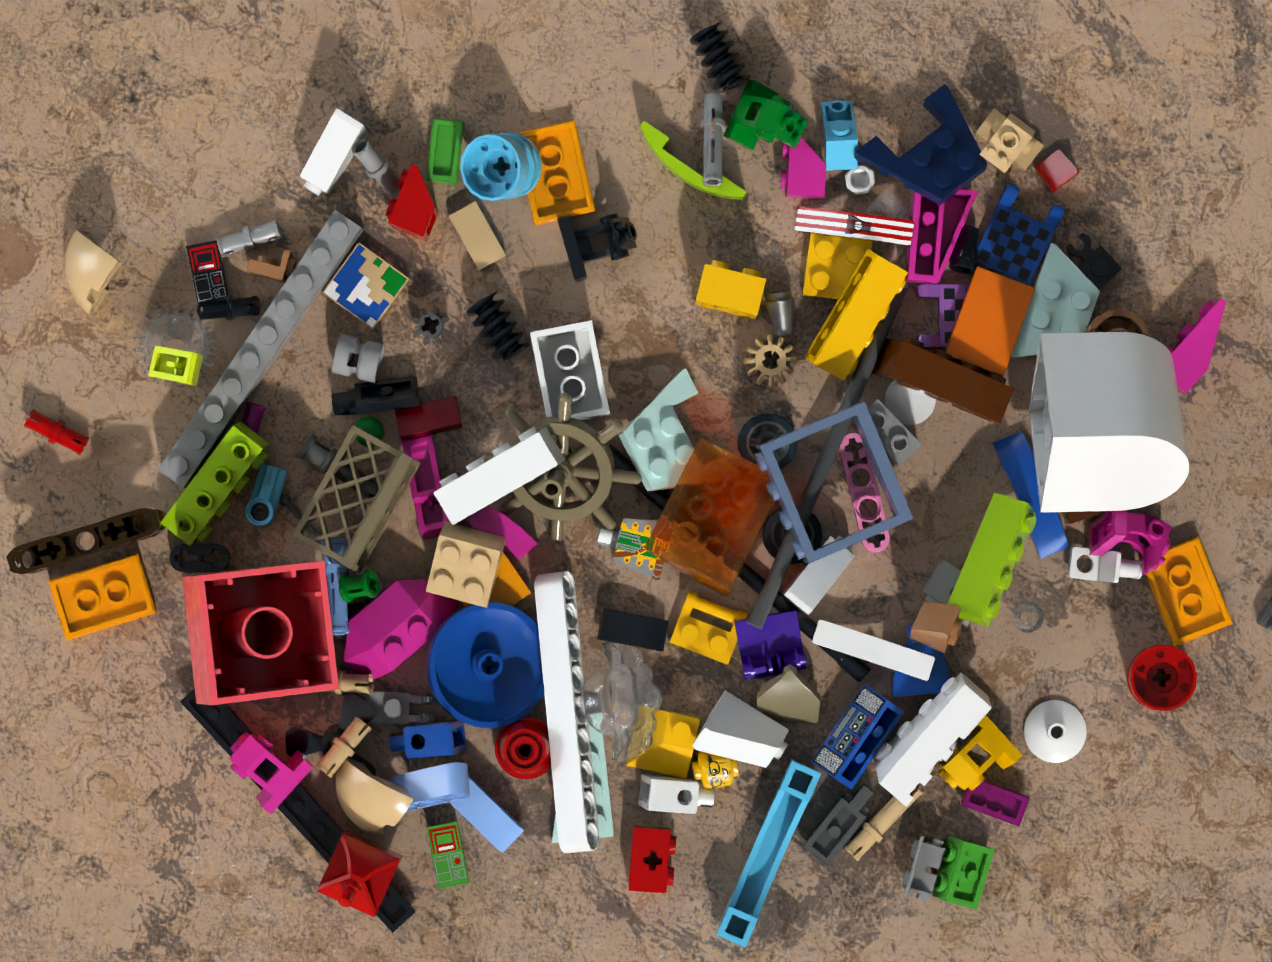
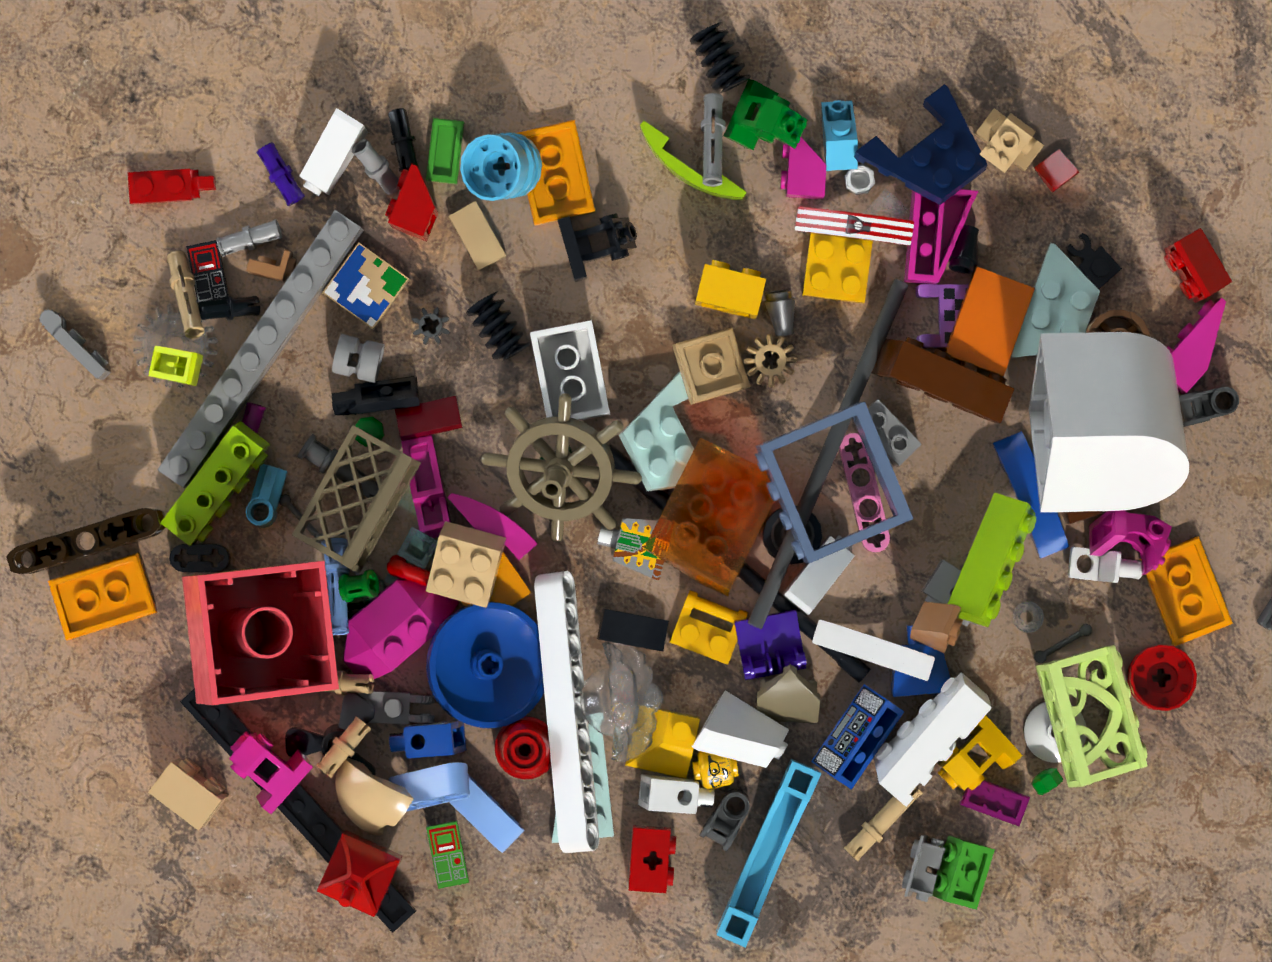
red pin [24,409,89,455] -> none
tan brick [64,229,123,316] -> none
white brick [433,427,566,525] -> none
wheel [738,413,797,472] -> none
dark grey hinge [803,783,874,866] -> none
yellow brick [804,249,908,381] -> none
white sticker [885,379,936,425] -> none
blue flag [978,184,1064,286] -> none
none -> light grey hinge [39,309,111,380]
none -> red hinge [128,168,216,205]
none -> tan brick [148,758,229,831]
none -> tan pin [167,251,204,339]
none -> dark purple pin [256,142,305,206]
none -> clear light blue slope [384,526,438,584]
none -> red arm [387,555,430,586]
none -> black axle [388,108,419,172]
none -> tan tile [672,327,751,405]
none -> dark grey piece [699,789,750,851]
none -> green tile [1031,768,1063,795]
none -> dark grey hinge [1034,624,1092,663]
none -> yellowish green fence [1036,645,1147,787]
none -> red slope [1164,228,1233,303]
none -> dark grey piece [1179,387,1239,427]

